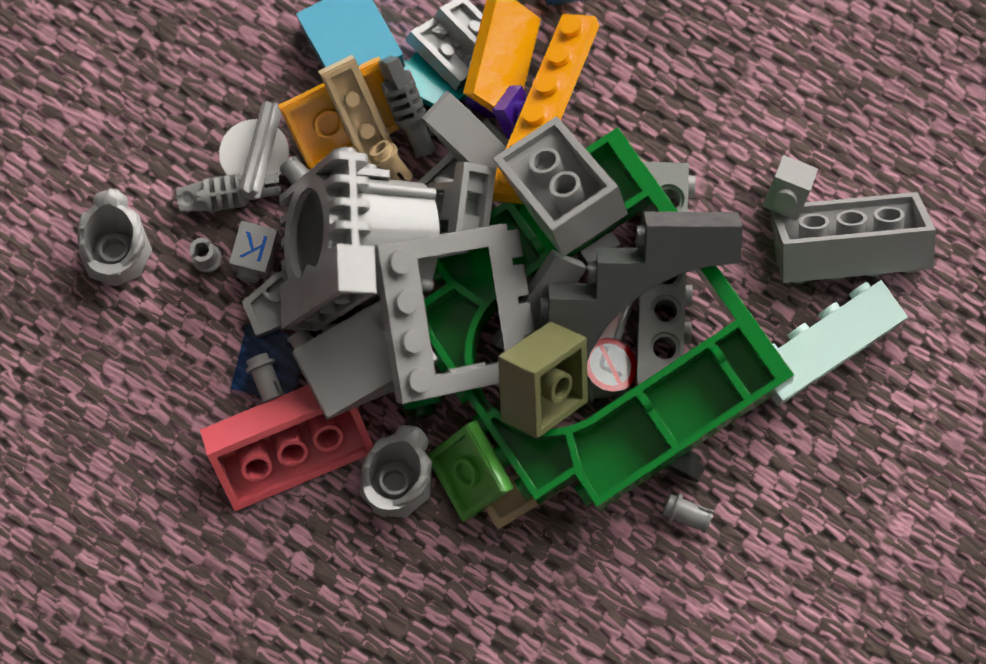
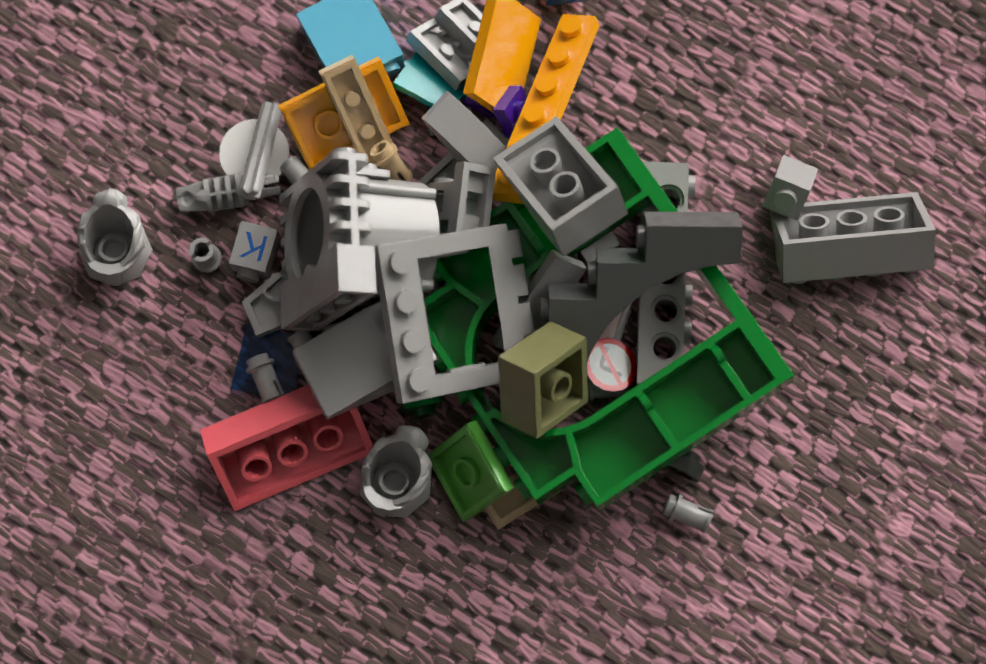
dark grey hinge [378,56,436,158] -> none
light aqua brick [771,280,908,406] -> none

